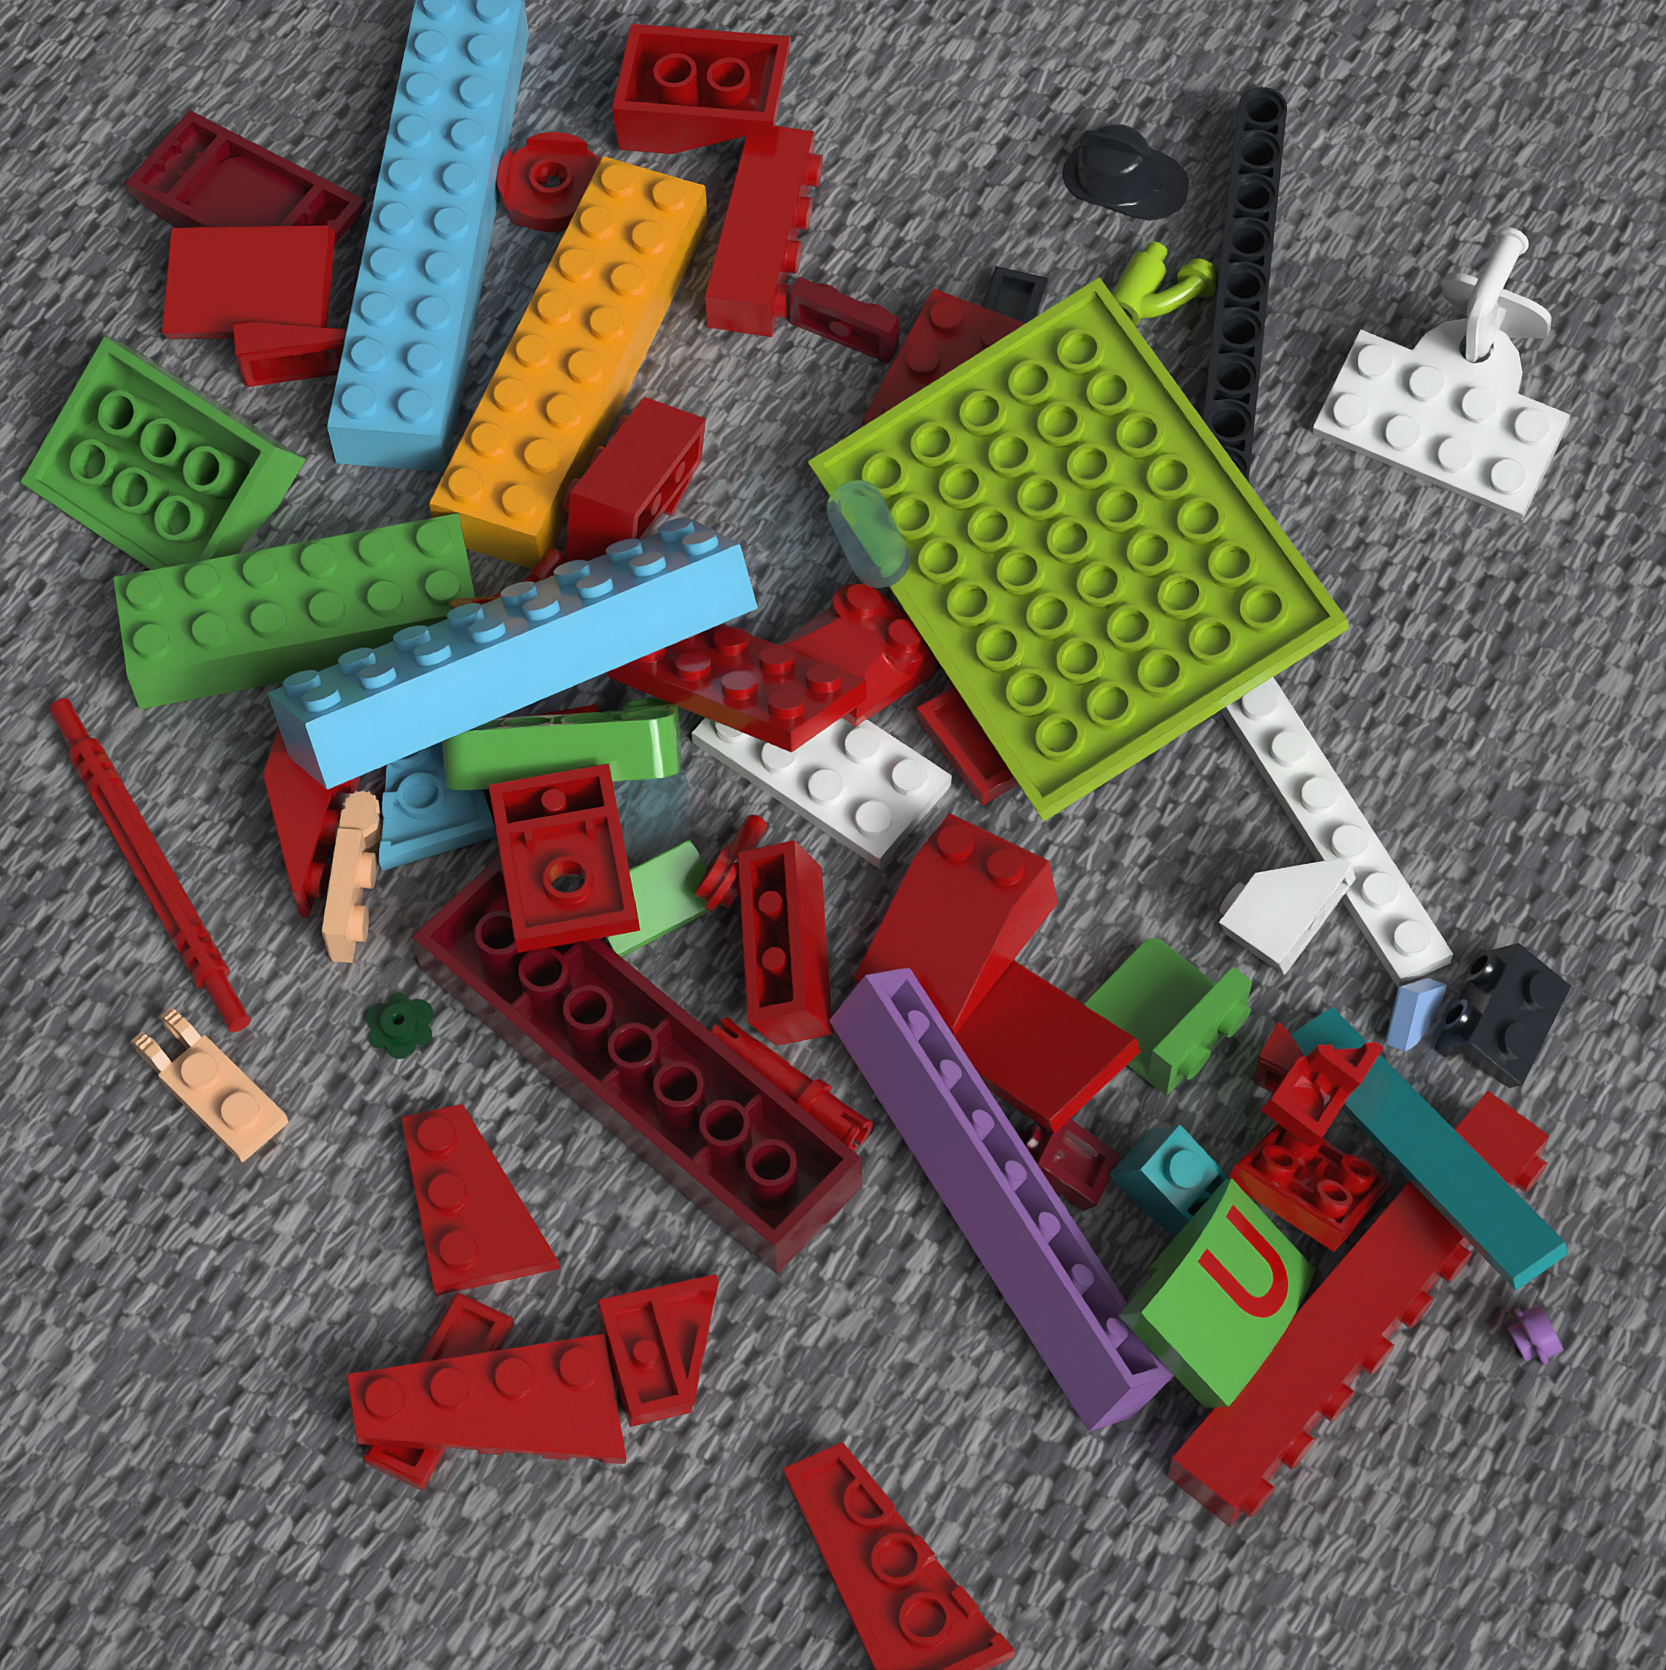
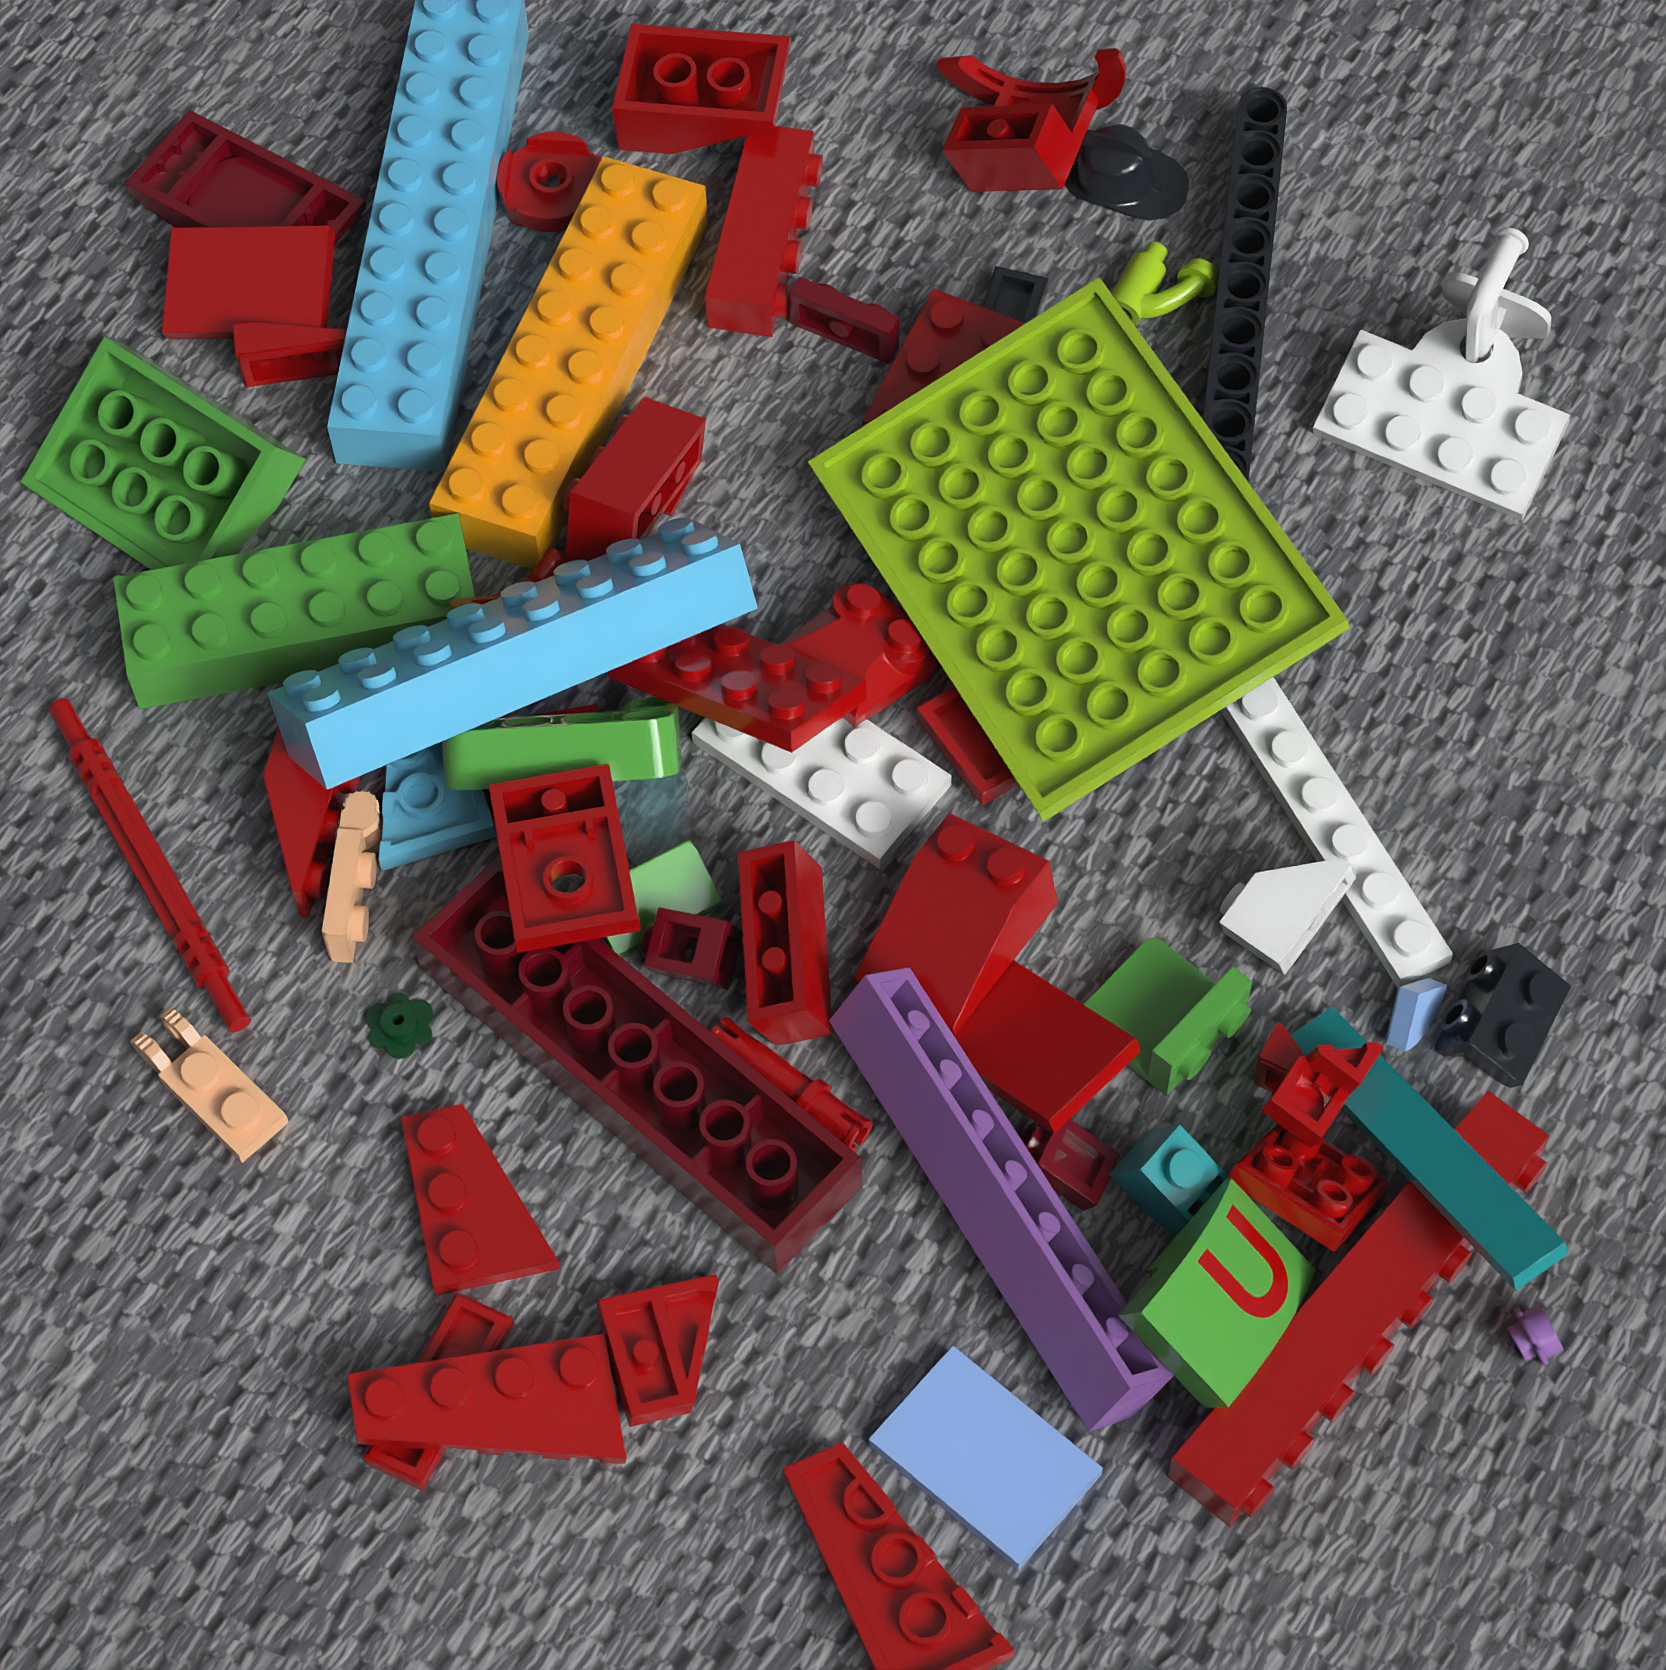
red plate [694,814,767,912] -> none
clear light blue tile [827,480,910,588] -> none
none -> dark red brick [642,907,743,990]
none -> light blue tile [869,1346,1103,1571]
none -> red piece [936,48,1126,192]

